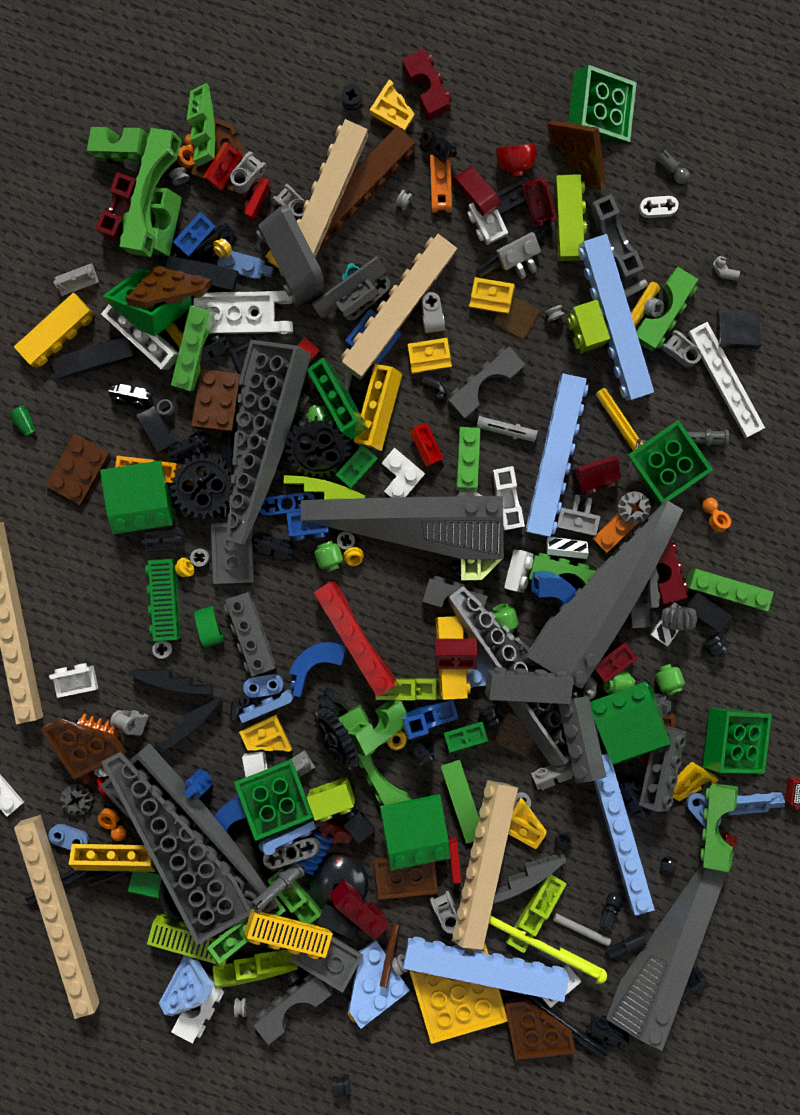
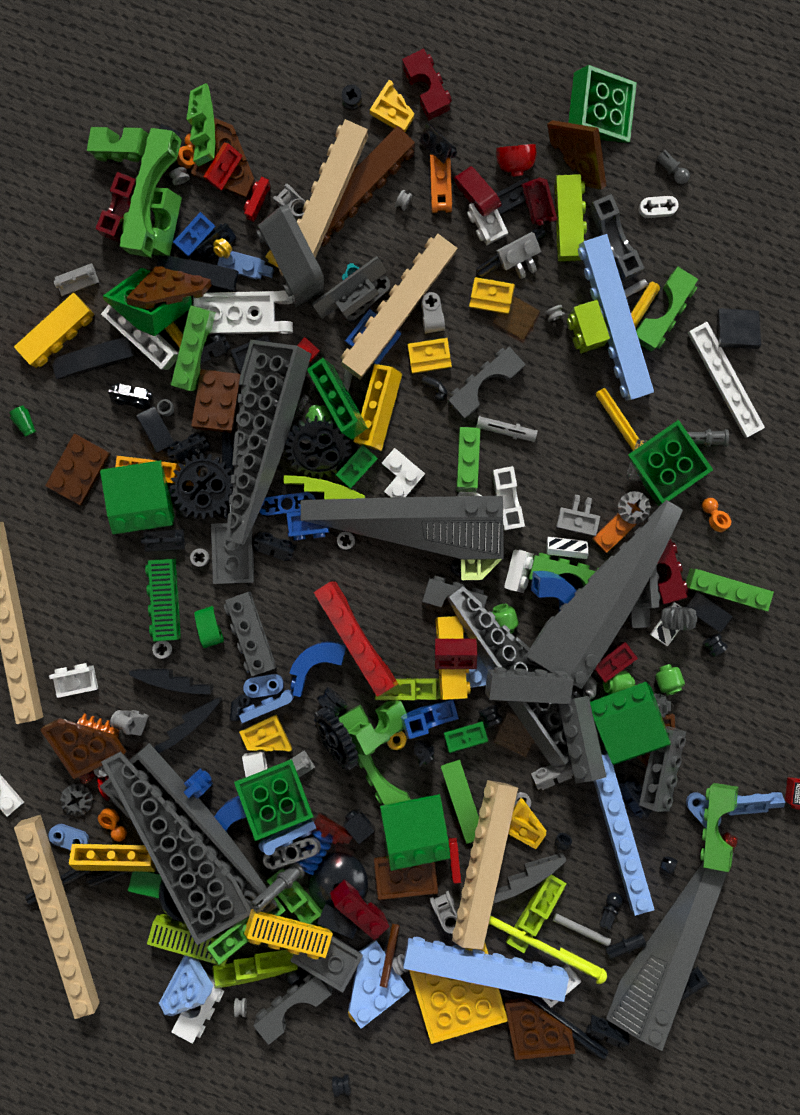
yellow plate [175,558,194,577] -> none
light grey piece [230,151,267,193] -> none
lime brick [307,776,355,822] -> none
bright green head [314,541,343,572] -> none
yellow plate [344,547,364,566] -> none
red plate [409,423,444,466] -> none
light blue brick [525,373,588,537] -> none
dark red slope [572,455,621,495] -> none
light grey bush [644,297,664,318] -> none
light grey piece [661,330,702,367] -> none
yellow wing [673,762,718,801] -> none
green slope [703,707,772,774] -> none
light grey arm [713,256,740,281] -> none

